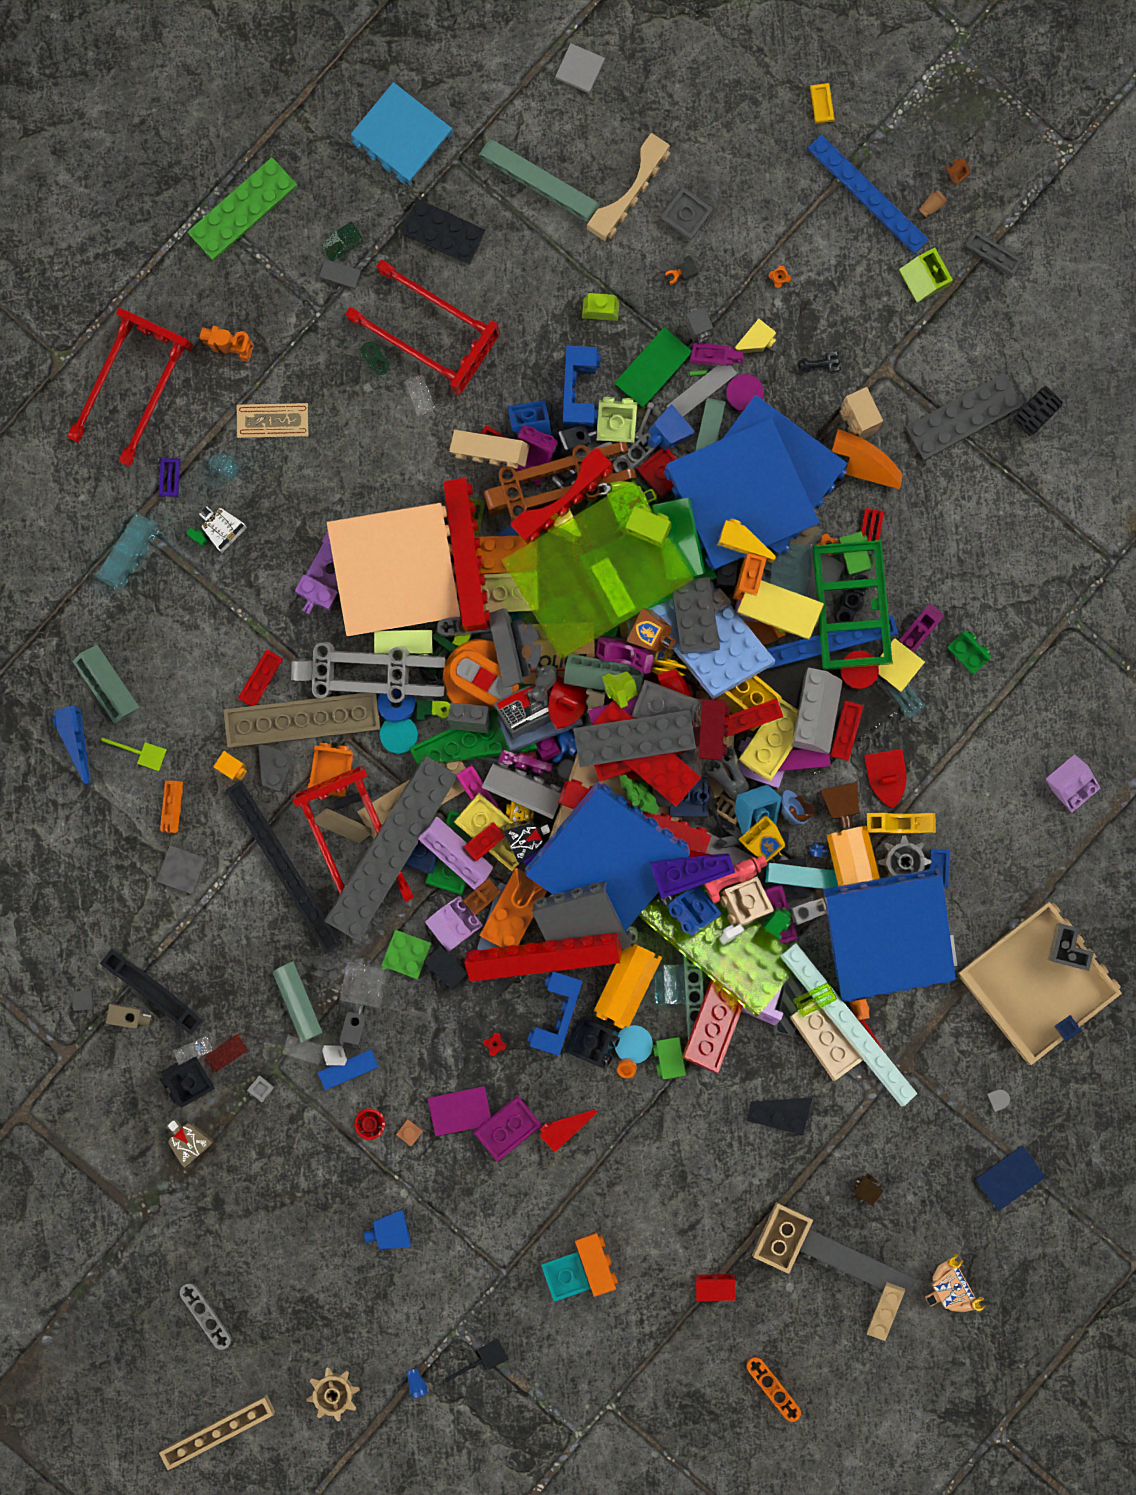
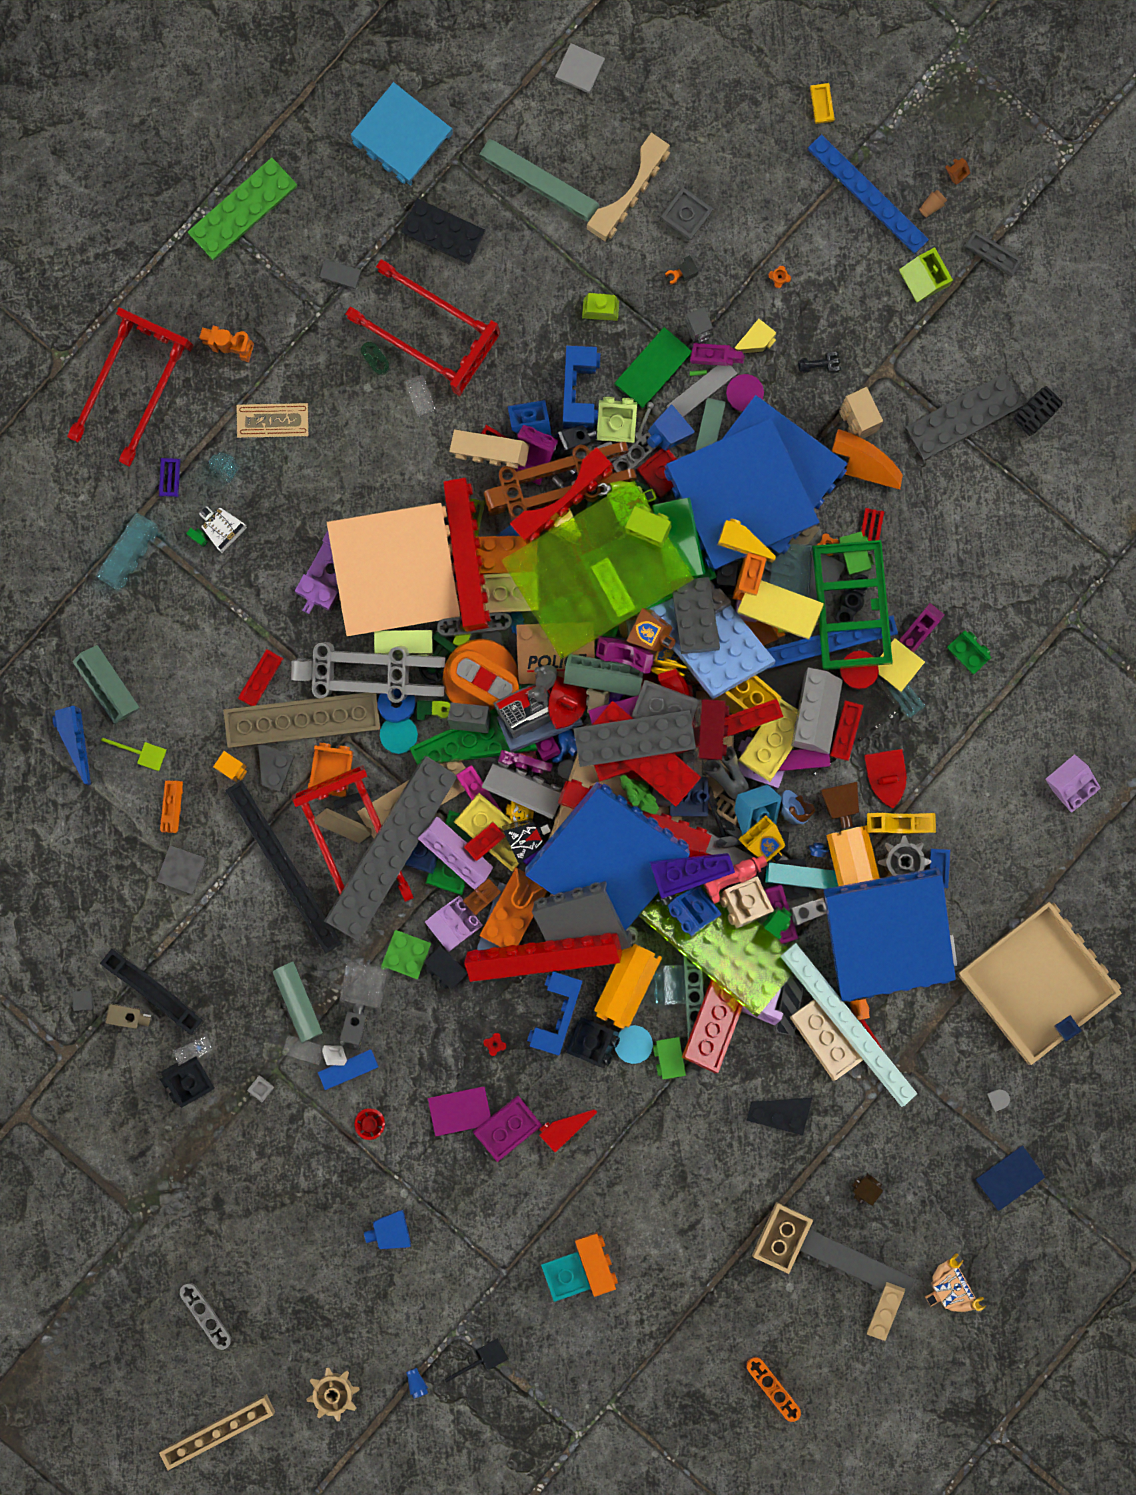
dark tan torso [167,1119,214,1168] -> none
clear red tile [205,1034,248,1072] -> none
clear green slope [321,221,363,261] -> none
nougat plate [396,1119,423,1146] -> none
dark grey tile [489,608,523,688] -> none
black piece [510,620,541,677] -> none
lime brick [602,671,638,708] -> none
orange tile [617,1059,637,1078] -> none
red hinge [695,1274,736,1301] -> none
white plate [719,924,745,945] -> none
clear neon green tile [793,982,837,1017] -> none
dark grey brick [1048,923,1094,971] -> none

